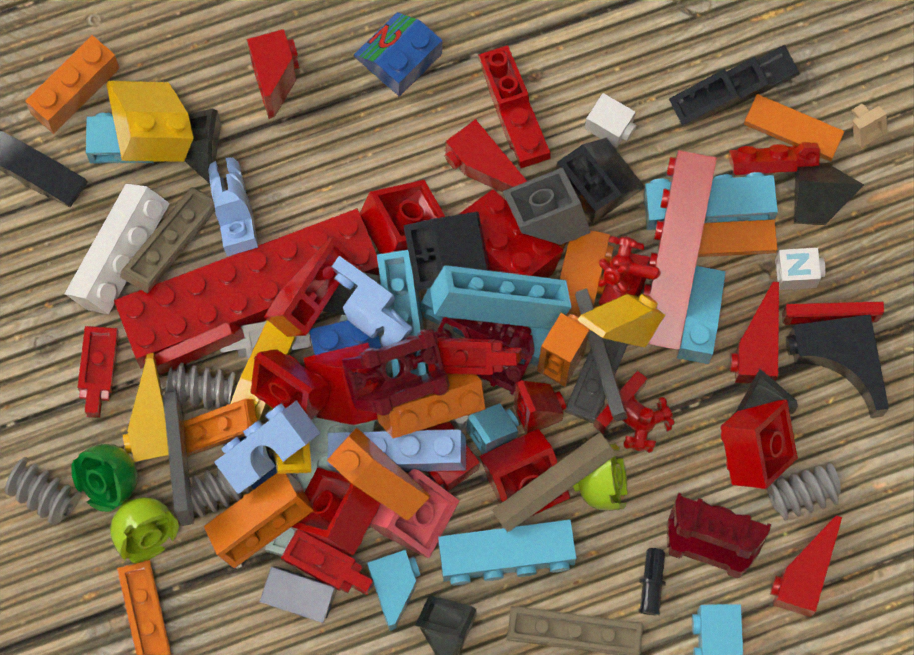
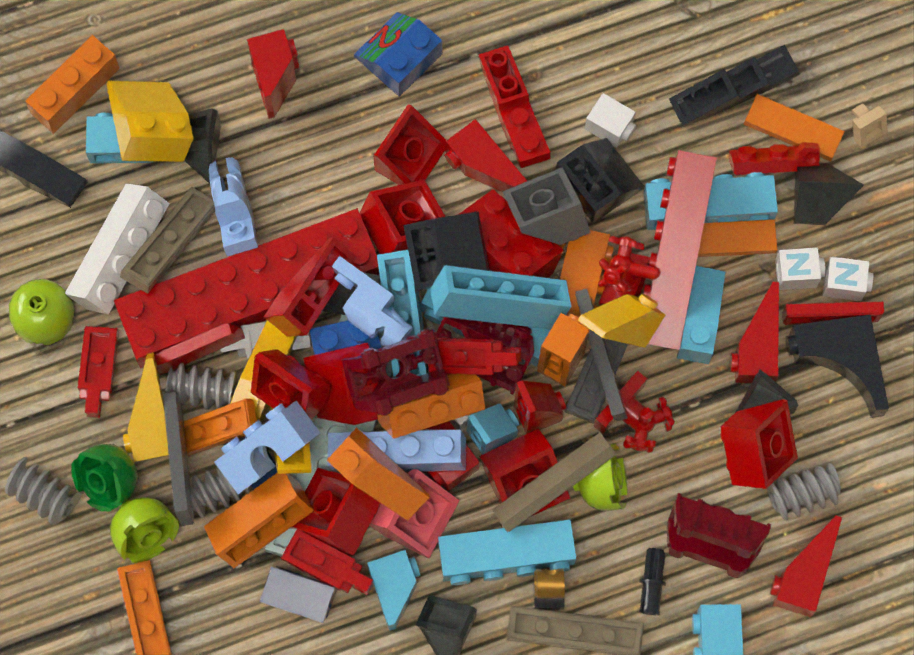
none -> lime cylinder [9,279,75,345]
none -> red slope [373,104,446,185]
none -> pearl gold leg [533,569,565,610]
none -> white brick [823,257,873,301]

